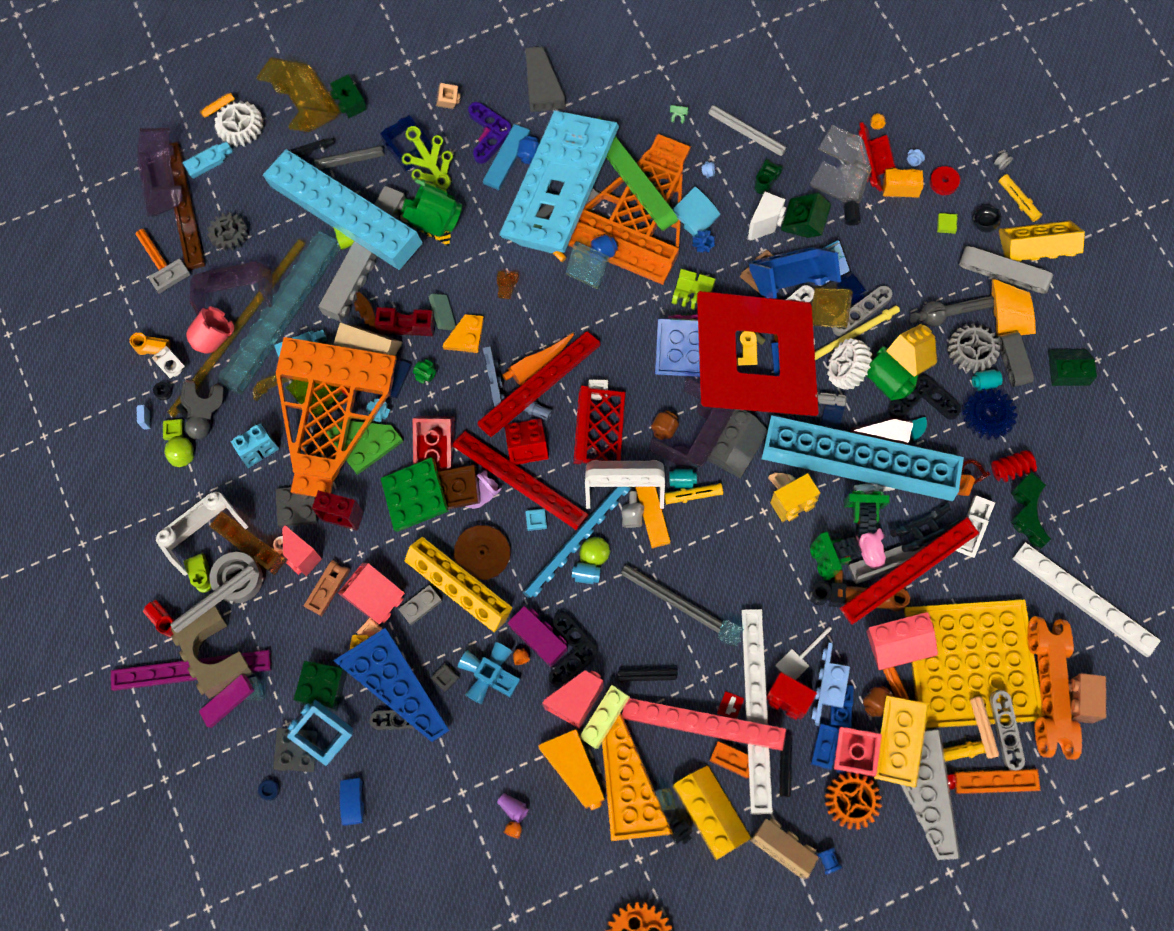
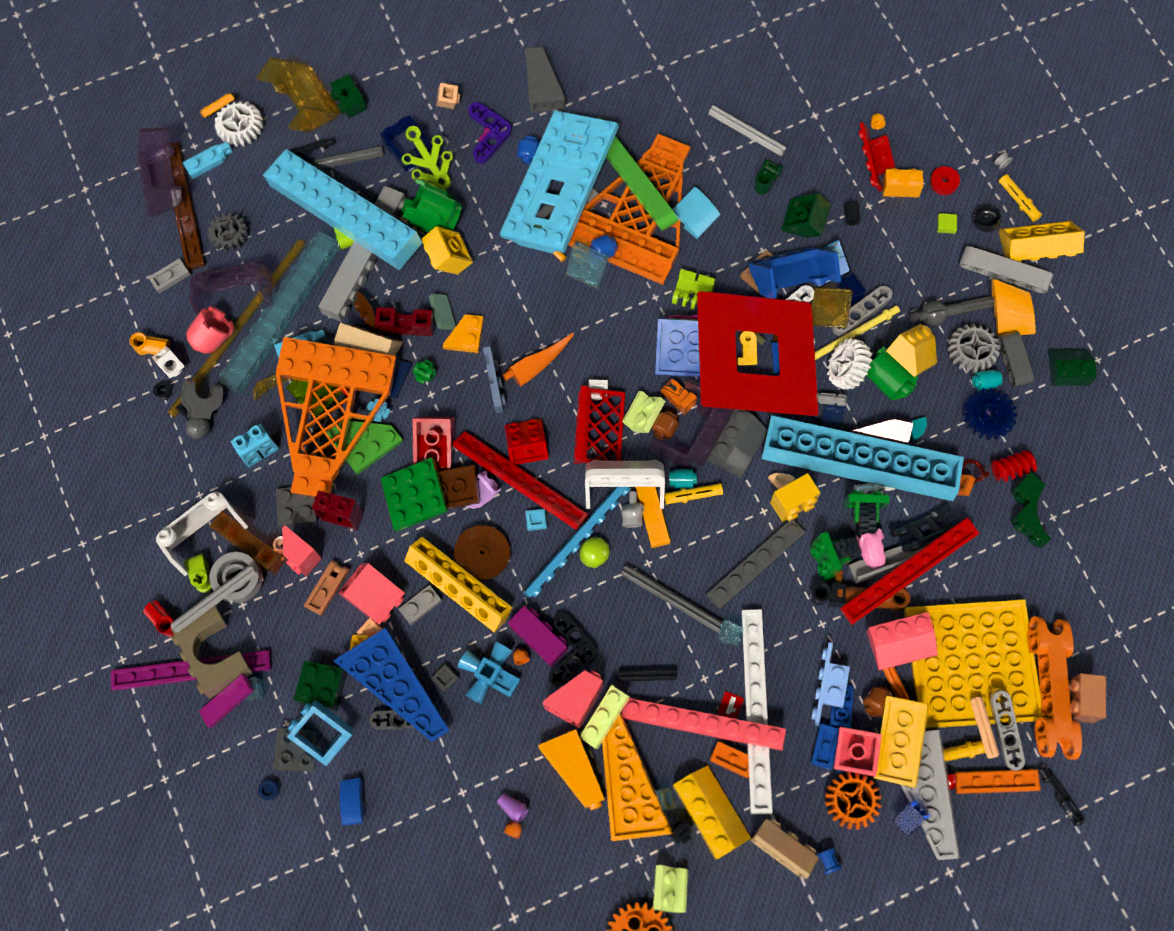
orange axle [136,229,168,270] -> none
light blue tile [137,405,150,429] -> none
lime tile [163,419,184,440] -> none
lime hair [164,436,194,467] -> none
red plate [477,331,600,437] -> none
dark azure tile [483,124,530,190] -> none
clear orange plate [496,271,519,299] -> none
sand blue pin [524,401,552,421] -> none
dark azure brick [572,563,601,584] -> none
tile [670,105,689,124] -> none
blue gear [692,230,715,253] -> none
light blue plate [702,161,715,179] -> none
white slope [748,192,786,240] -> none
red brick [766,672,817,720] -> none
white piece [775,627,832,680] -> none
black axle [779,735,792,797] -> none
clear windscreen [810,125,872,204] -> none
black beam [888,375,961,420] -> none
light blue plate [907,149,925,166] -> none
white slope [956,495,995,558] -> none
white plate [1013,542,1161,657] -> none
none -> yellow brick [421,226,473,275]
none -> yellowish green bracket [623,391,665,433]
none -> yellowish green bracket [653,865,688,913]
none -> orange leg [660,379,697,415]
none -> dark grey plate [706,520,806,610]
none -> clear blue brick [893,801,931,836]
none -> black piece [1038,767,1085,827]

